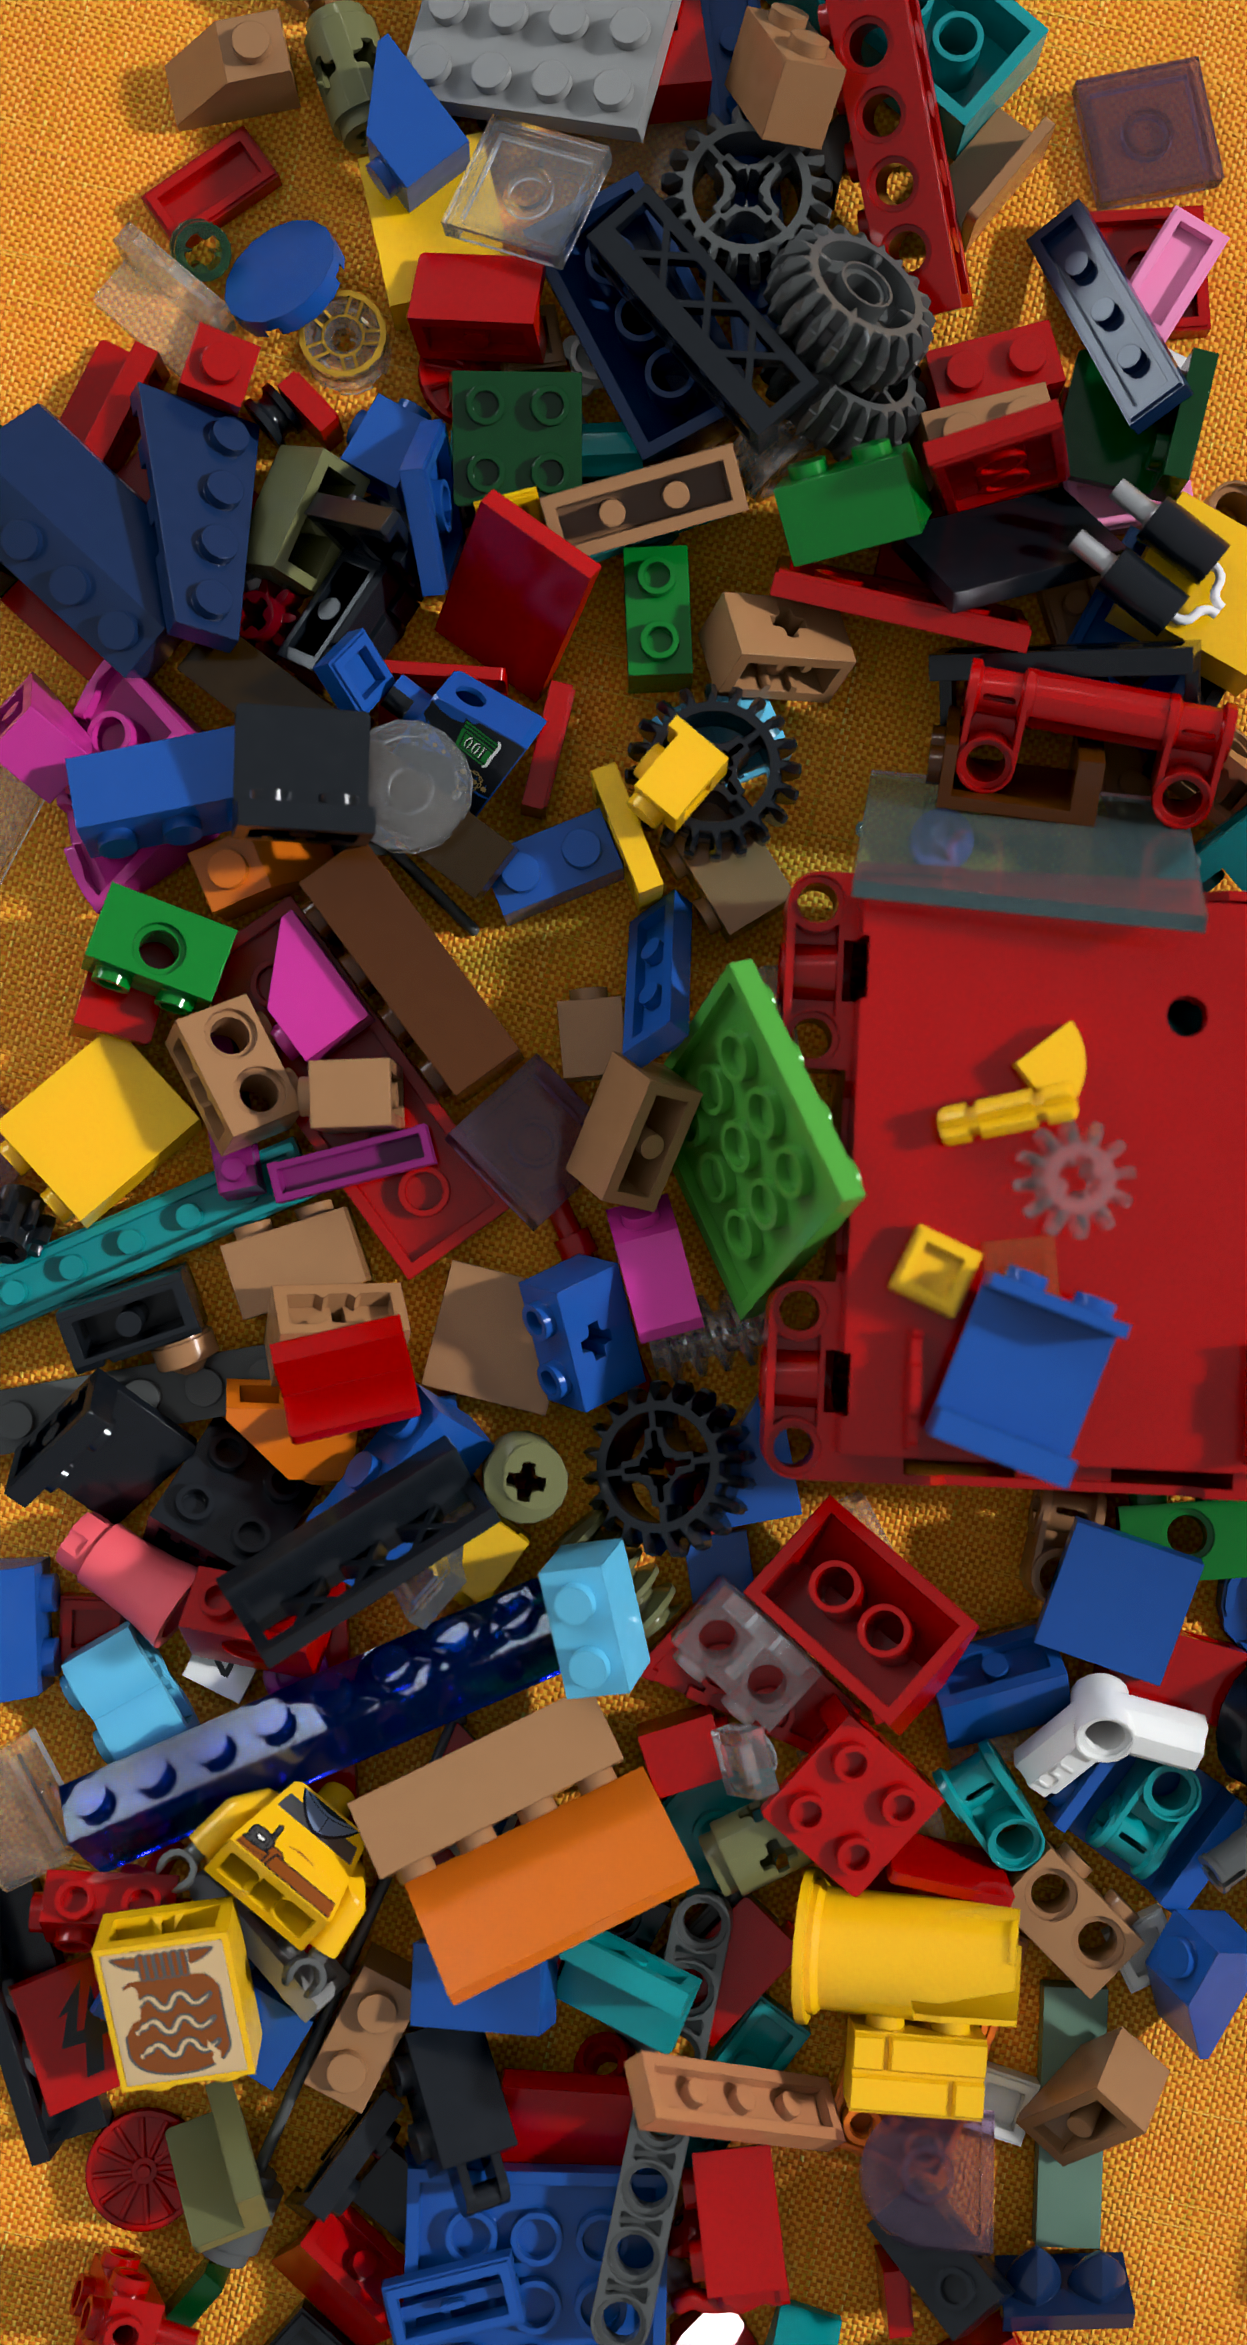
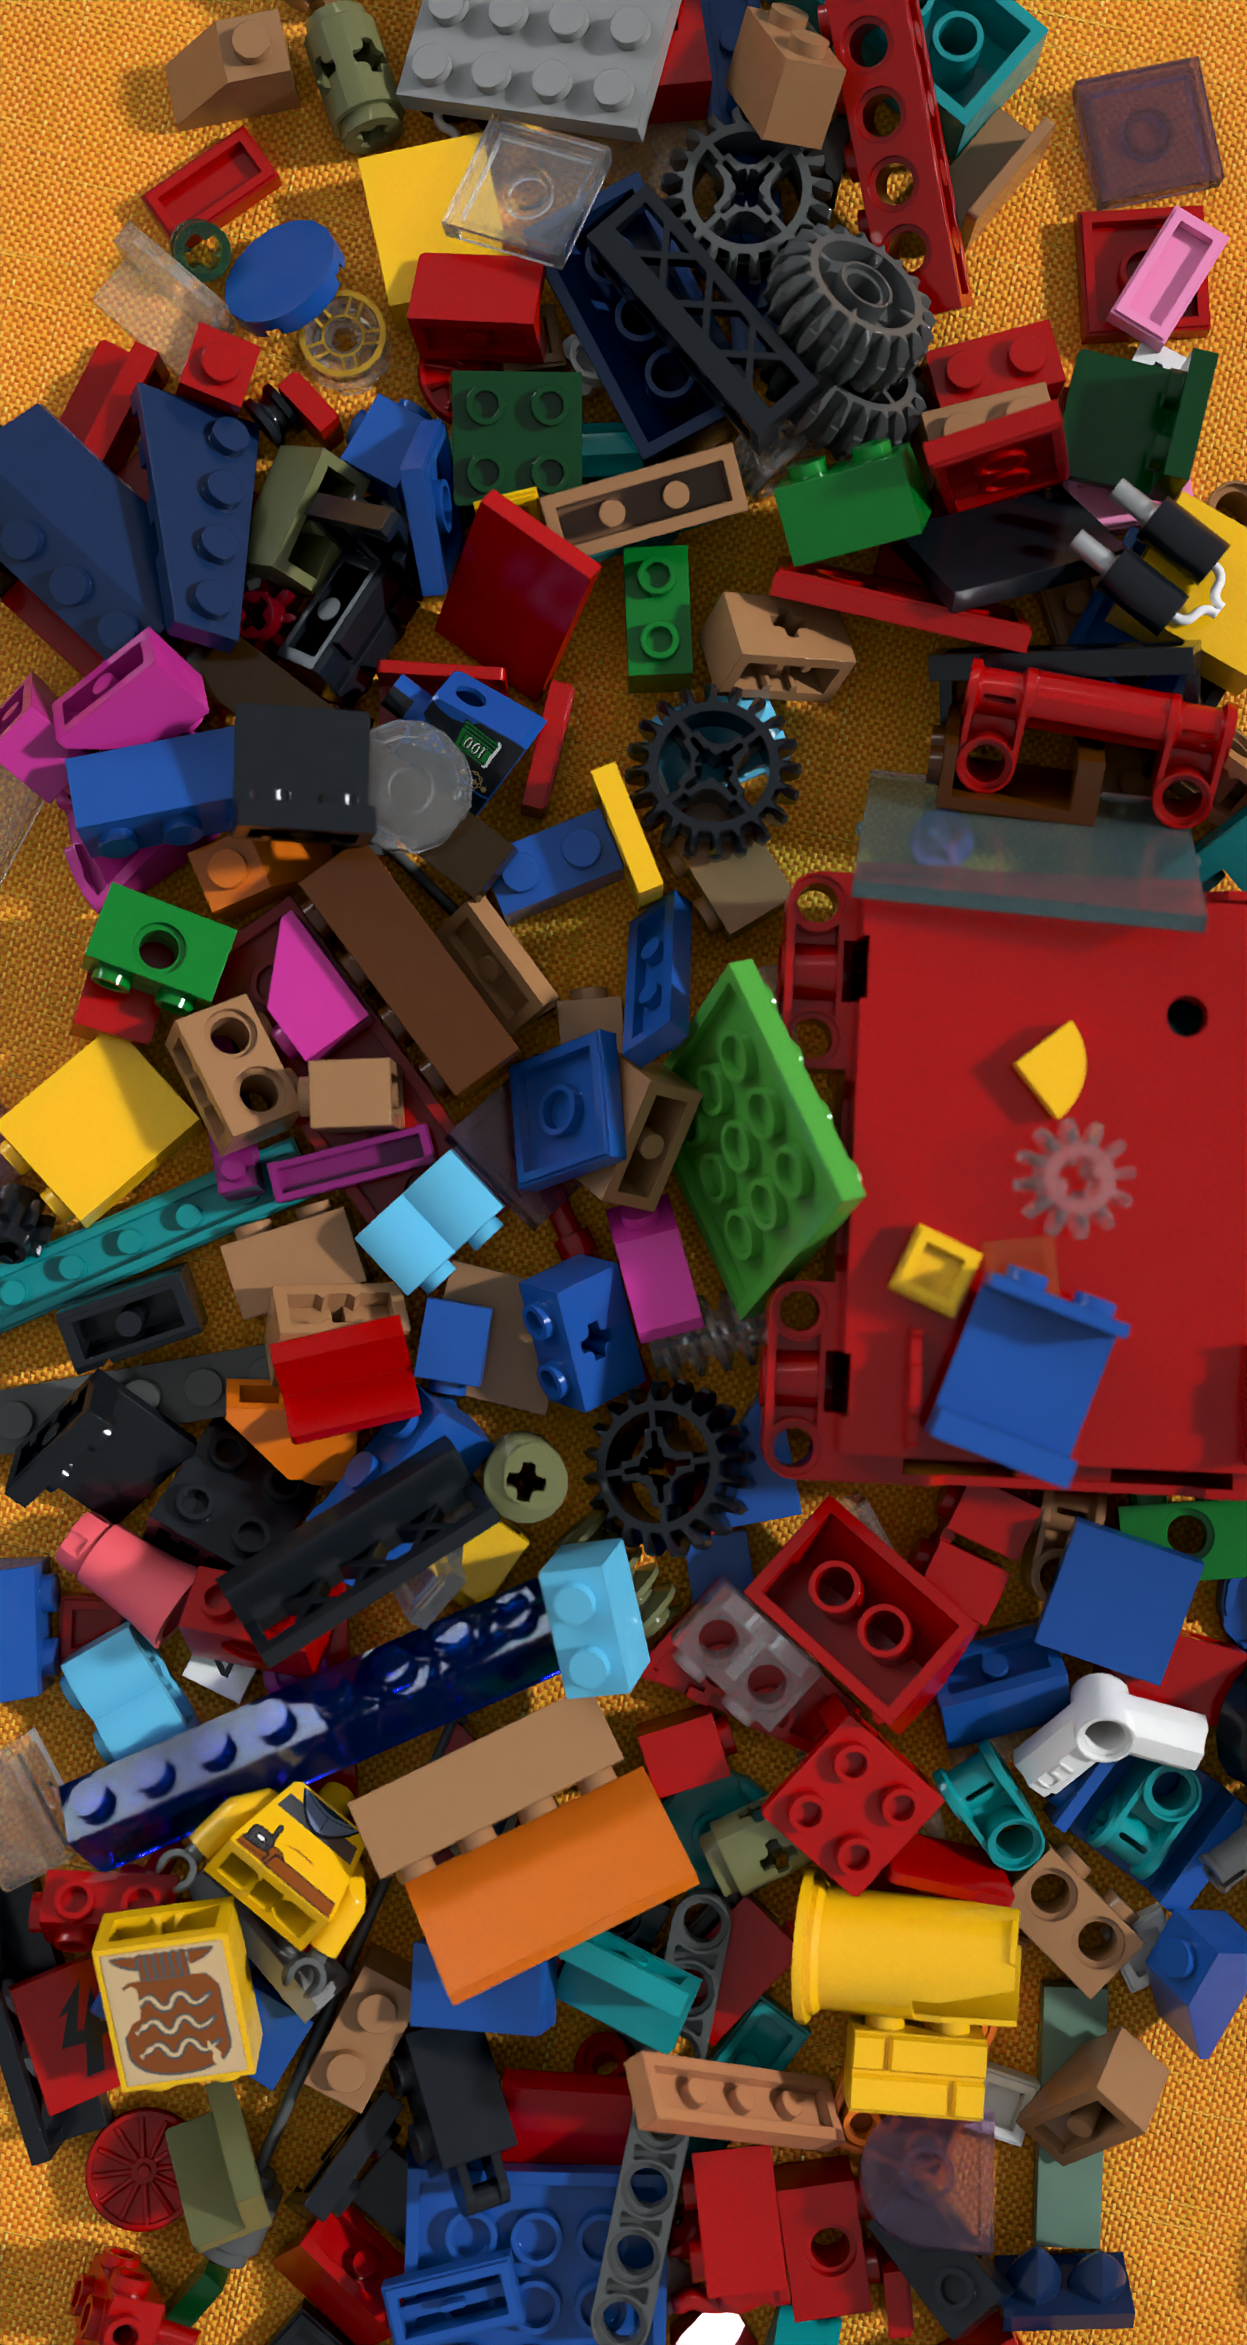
medium nougat tile [150,1325,220,1375] -> none
blue tile [313,628,396,713] -> none
blue slope [366,34,470,213] -> none
yellow brick [626,715,729,833] -> none
clear plate [710,1723,780,1800] -> none
yellow axle [937,1081,1079,1146] -> none
tile [1026,198,1194,435] -> none
none -> dark pink slope [51,626,209,750]
none -> medium azure brick [354,1149,506,1296]
none -> blue brick [414,1297,496,1396]
none -> medium nougat panel [434,896,561,1036]
none -> blue tile [509,1029,627,1192]
none -> red brick [773,2154,881,2323]
none -> red piece [907,1485,1042,1626]

